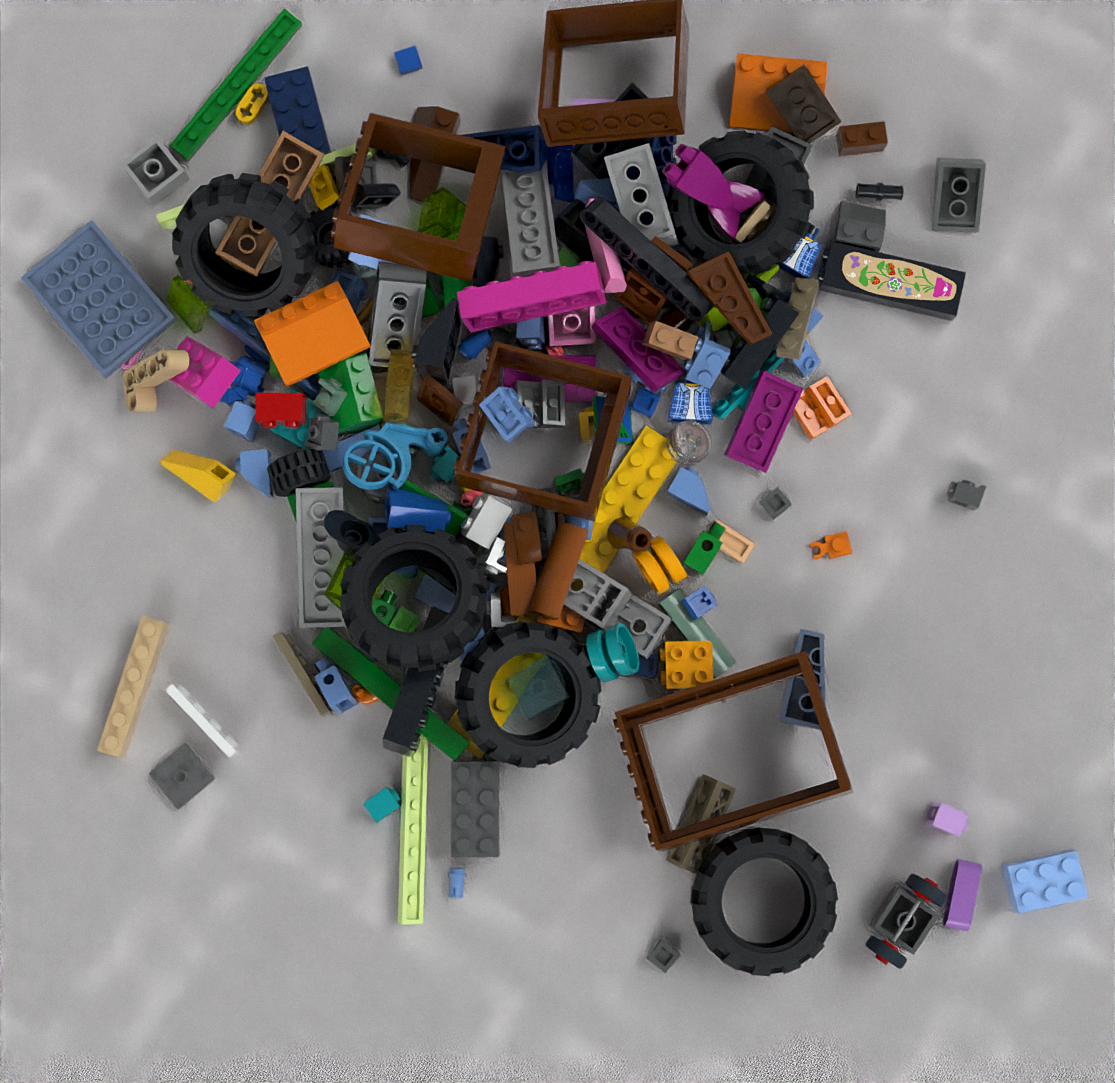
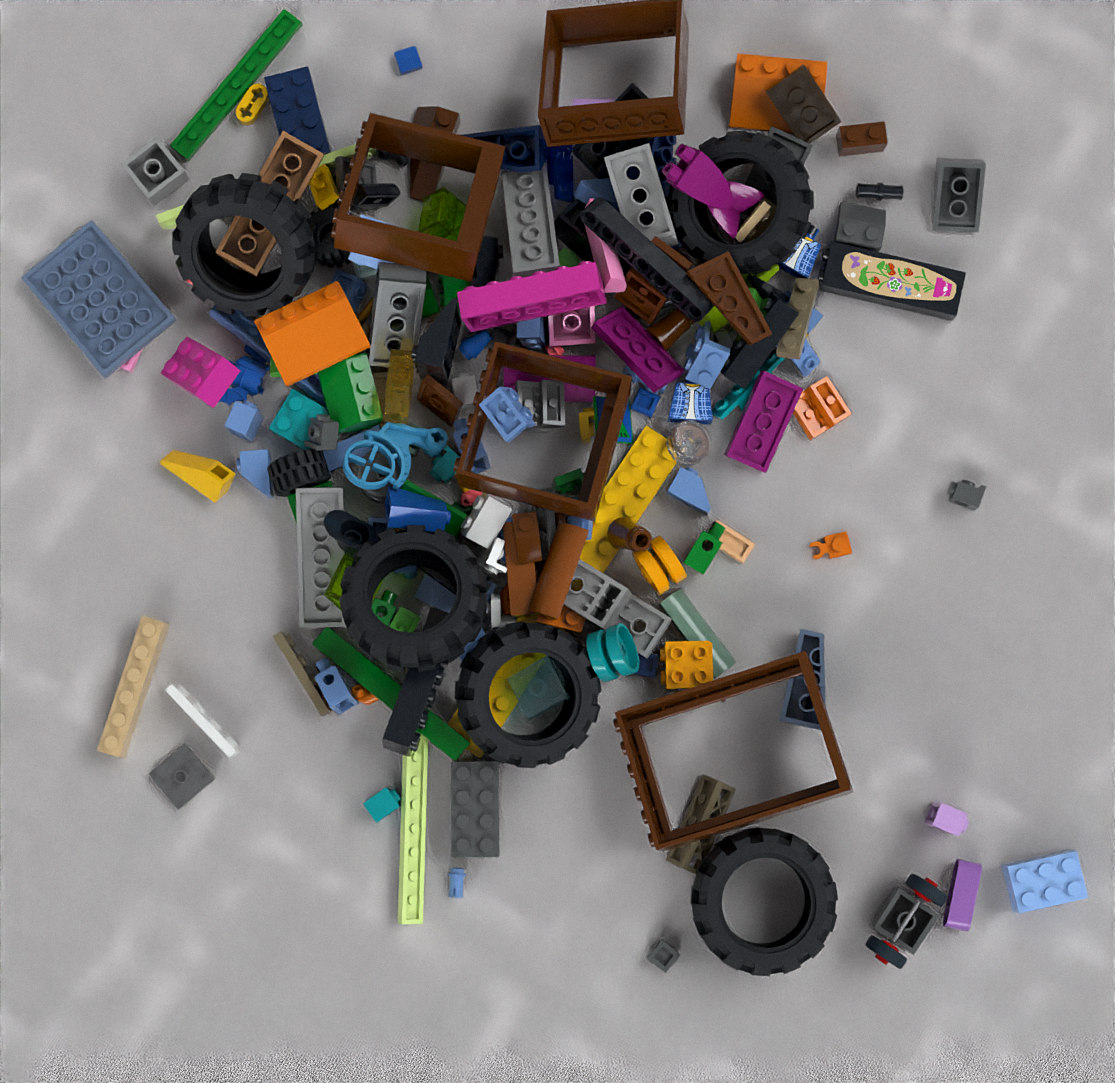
tan beam [123,349,189,412] -> none
clear neon green plate [166,275,208,334] -> none
red brick [255,393,307,429] -> none
sand green bracket [313,378,348,417] -> none
medium nougat brick [642,321,699,360] -> none
bracket [681,586,718,620] -> none
dark grey plate [759,487,792,520] -> none

